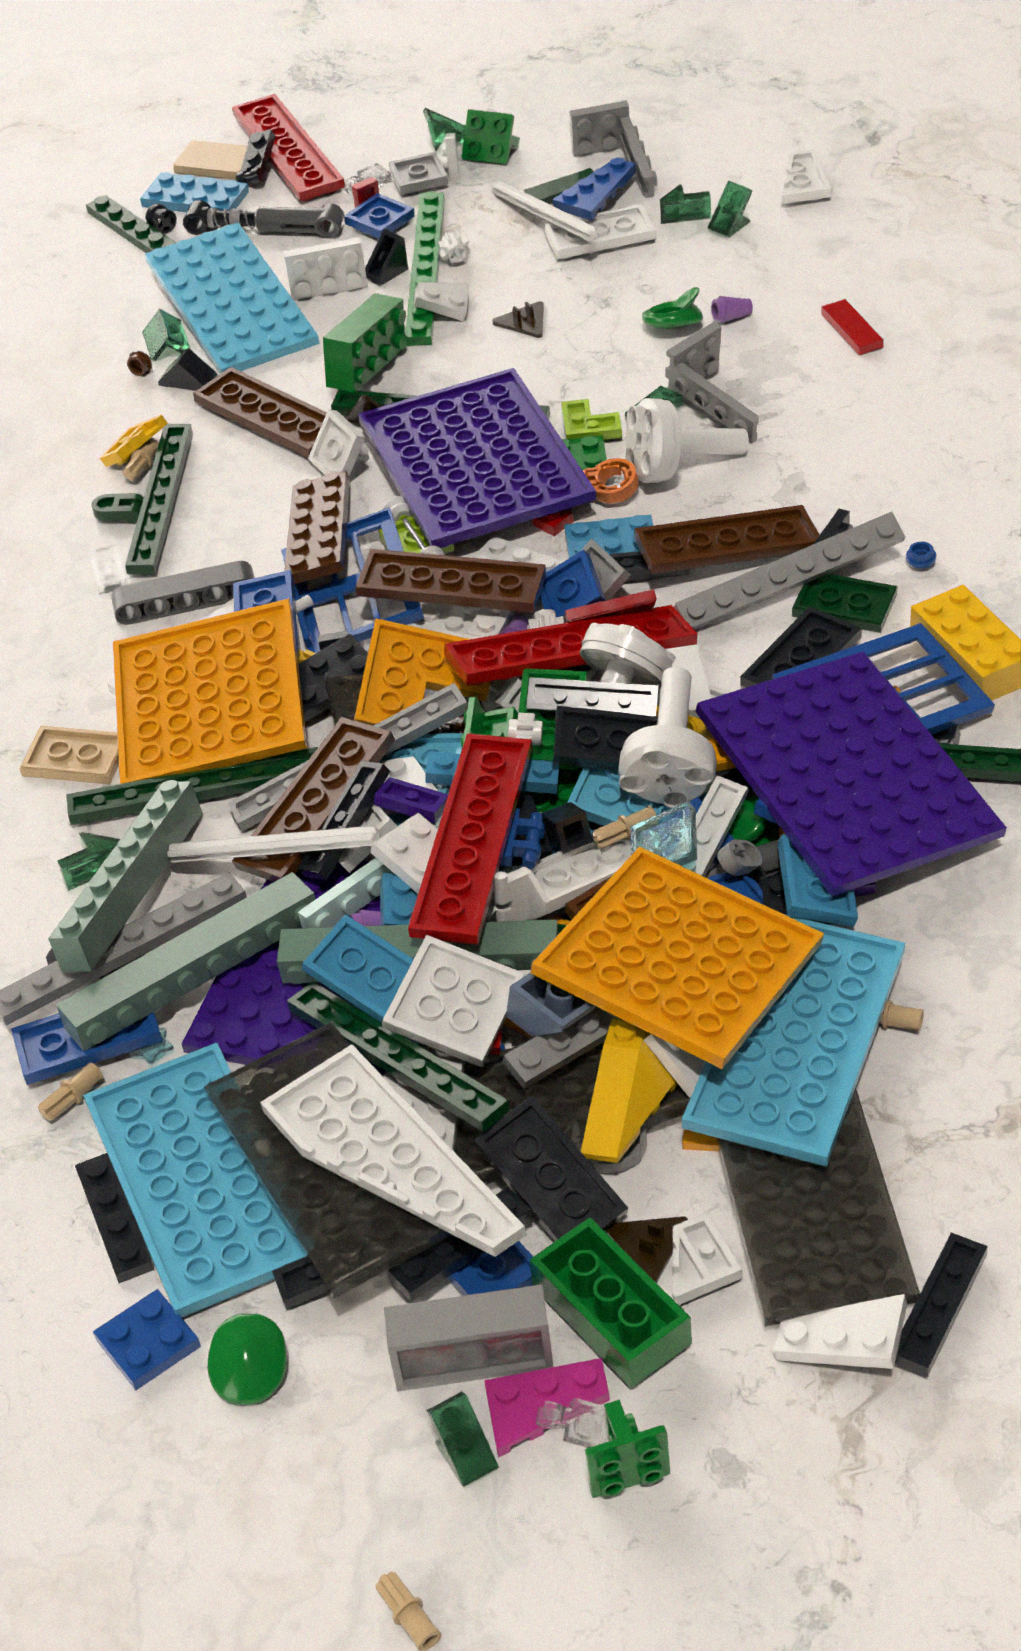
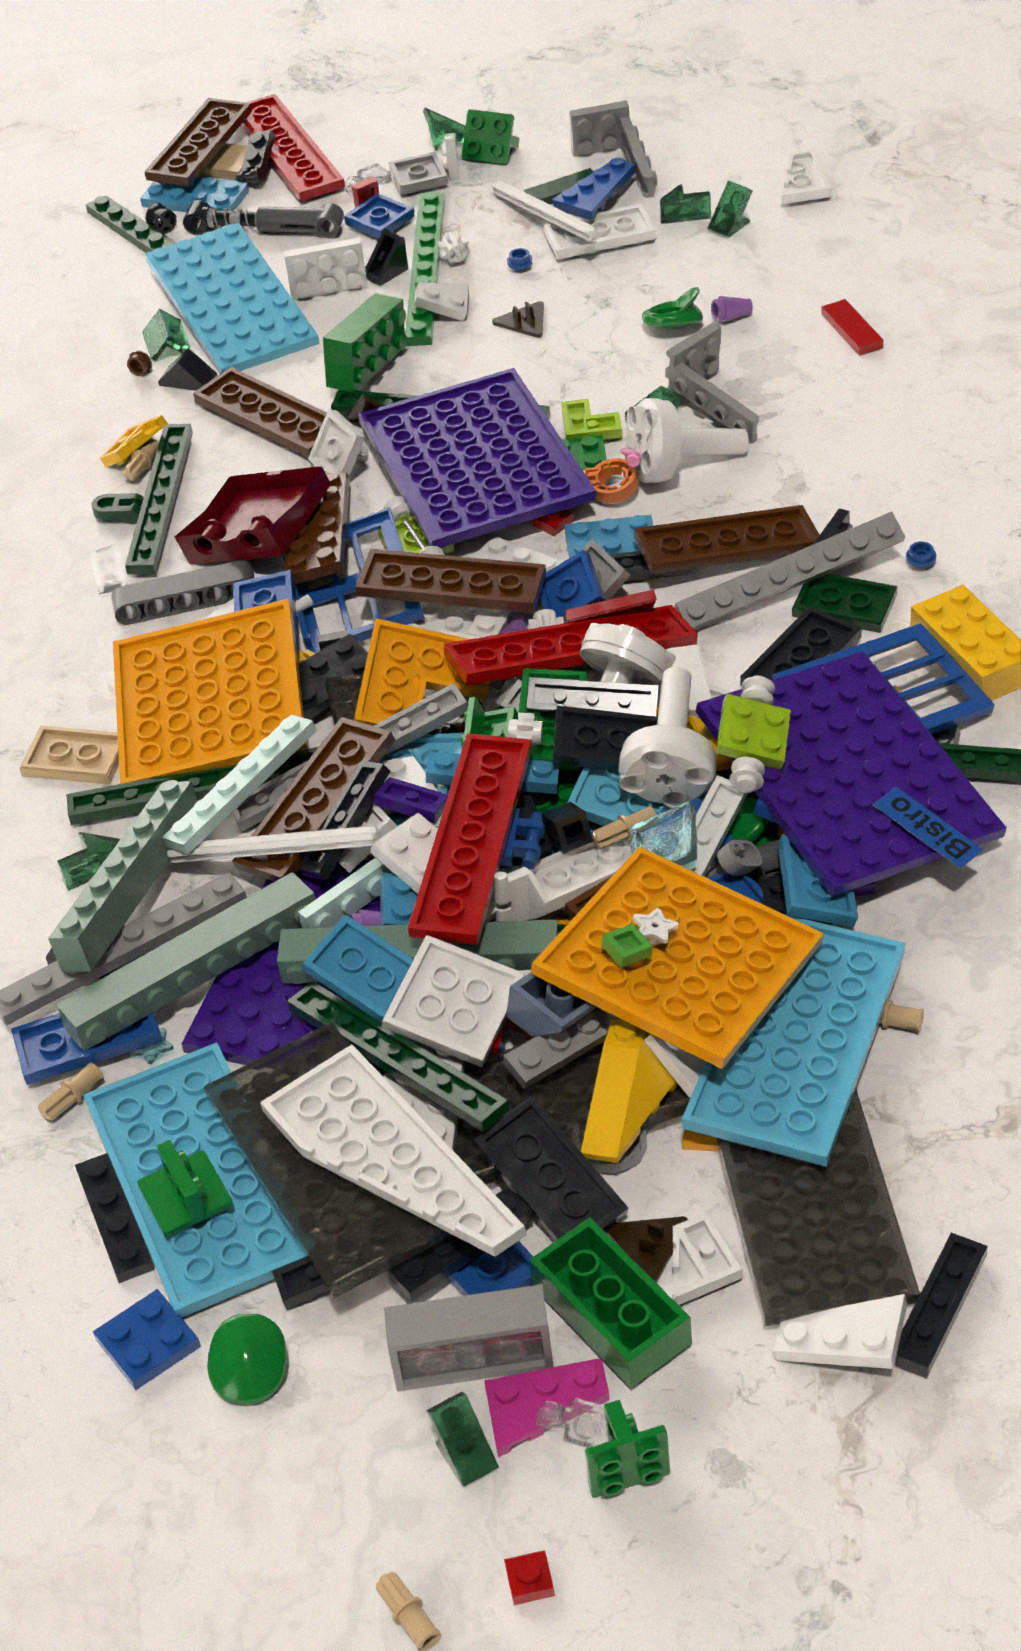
none -> green bracket [137,1140,233,1237]
none -> reddish brown plate [144,98,252,187]
none -> light aqua plate [162,715,317,854]
none -> dark red piece [174,466,331,564]
none -> red plate [504,1550,555,1605]
none -> blue plate [507,248,533,271]
none -> bright green plate [601,924,653,968]
none -> bright pink helmet [621,448,641,467]
none -> white plate [632,908,679,945]
none -> lime plate [716,676,791,792]
none -> blue sticker [873,787,983,869]

